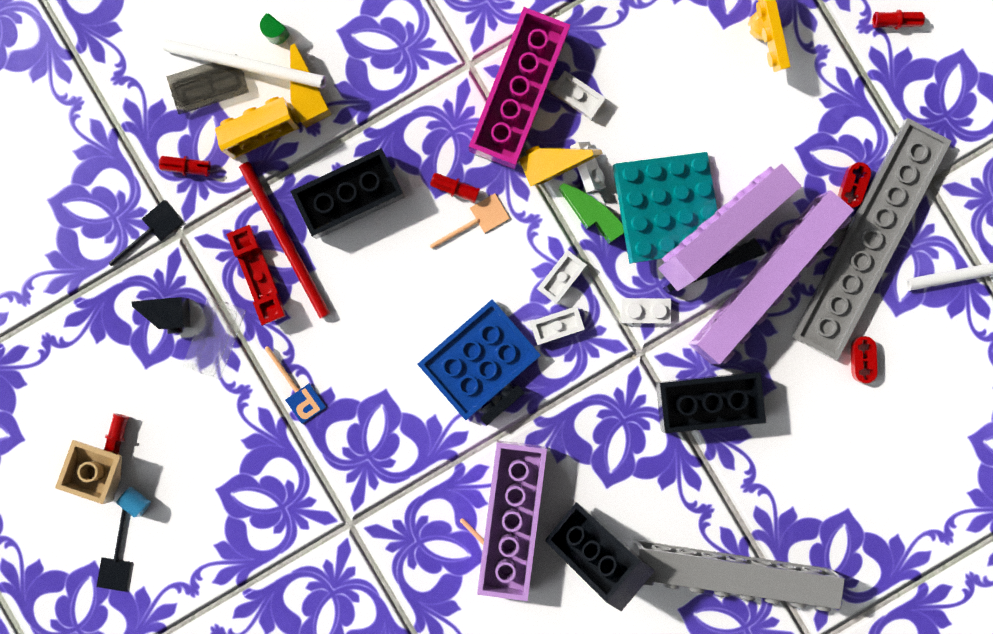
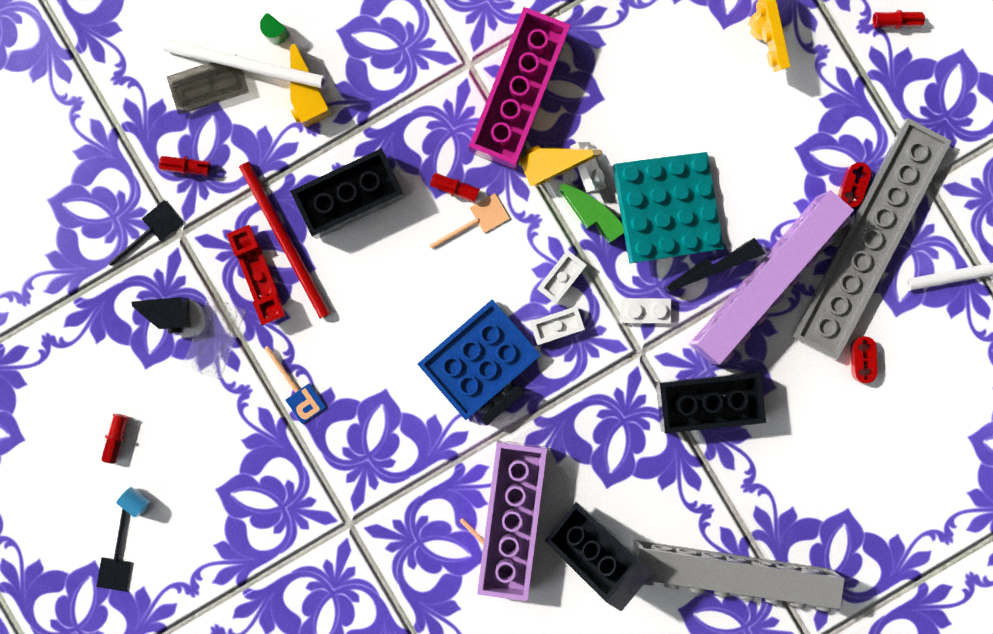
tan slope [55,440,122,504] -> none
yellow slope [215,97,300,159] -> none
white plate [551,71,606,120] -> none
lavender brick [658,163,802,291] -> none

